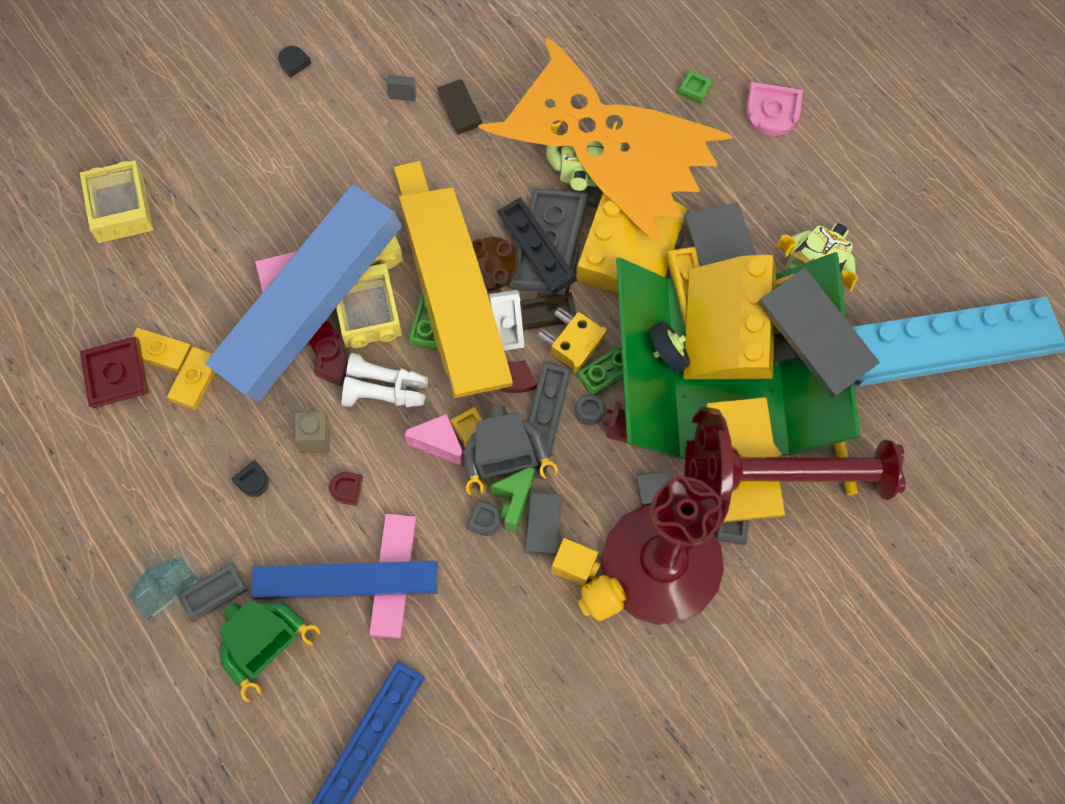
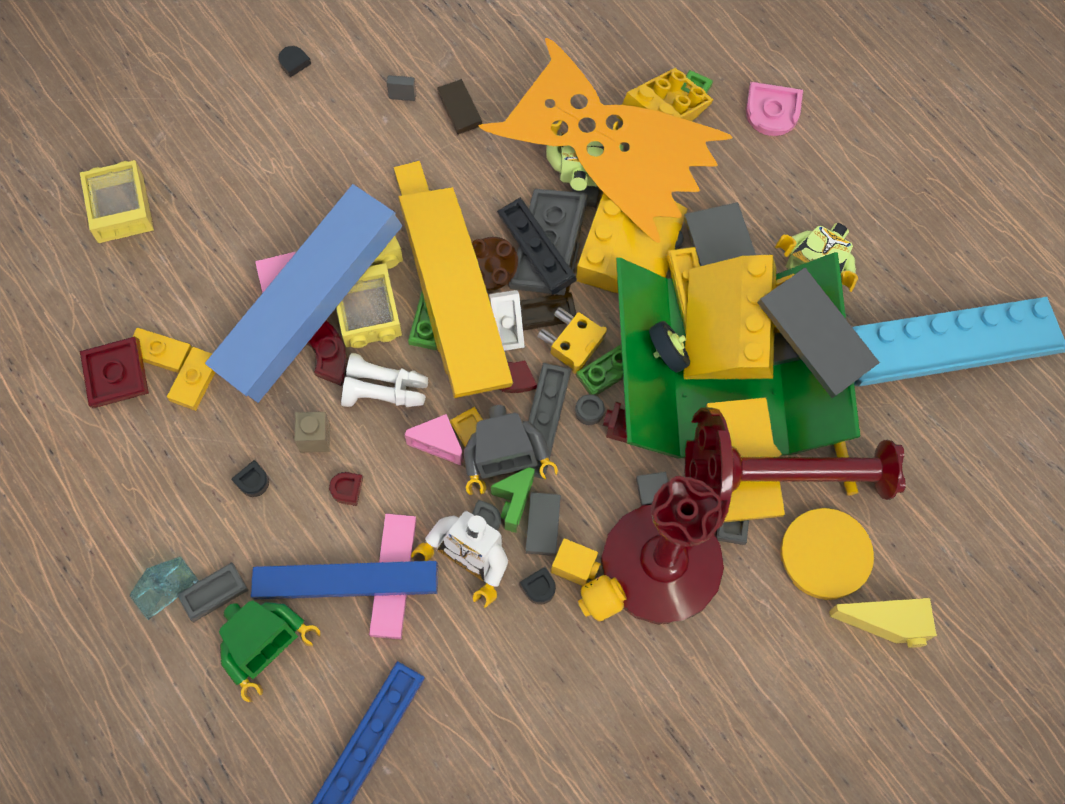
none -> white torso [411,511,508,608]
none -> black tile [519,567,556,605]
none -> yellow slope [616,68,714,122]
none -> yellow tile [780,508,874,600]
none -> light yellow slope [829,598,937,648]

